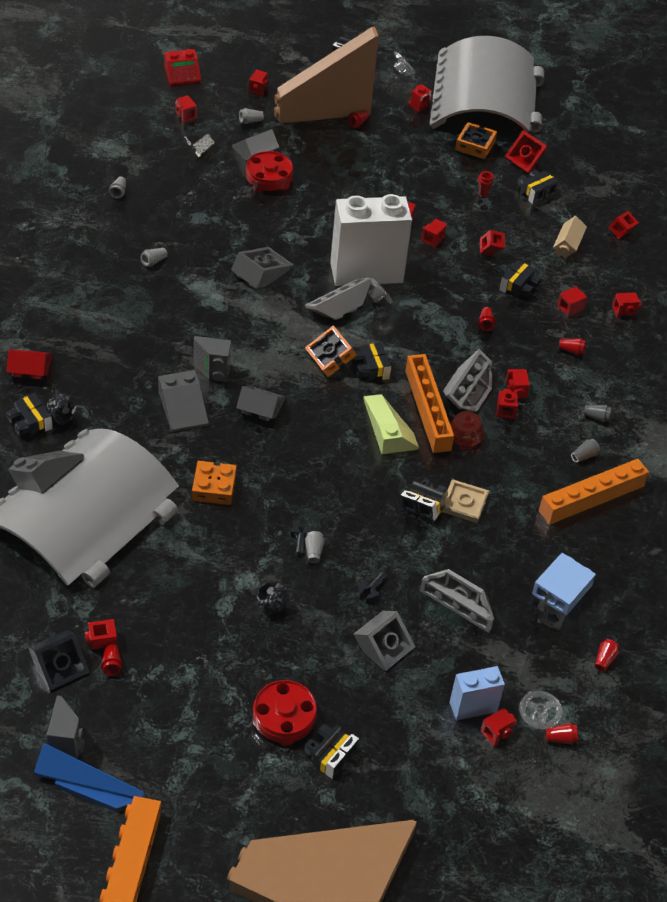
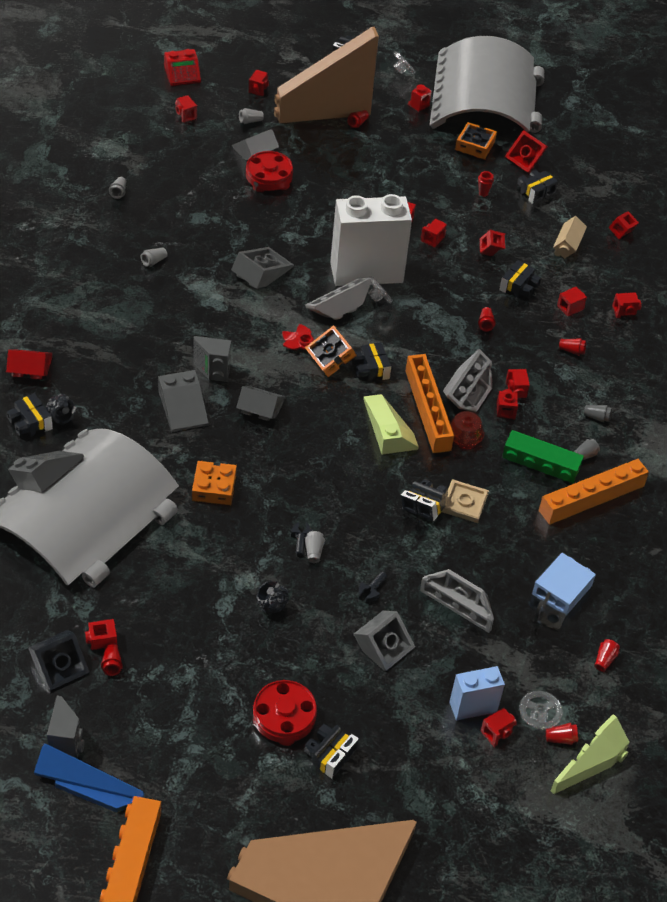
clear smoke bracket [184,134,215,157] -> none
none -> red plate [282,324,314,350]
none -> green brick [502,430,584,484]
none -> yellowish green wedge [551,715,629,794]

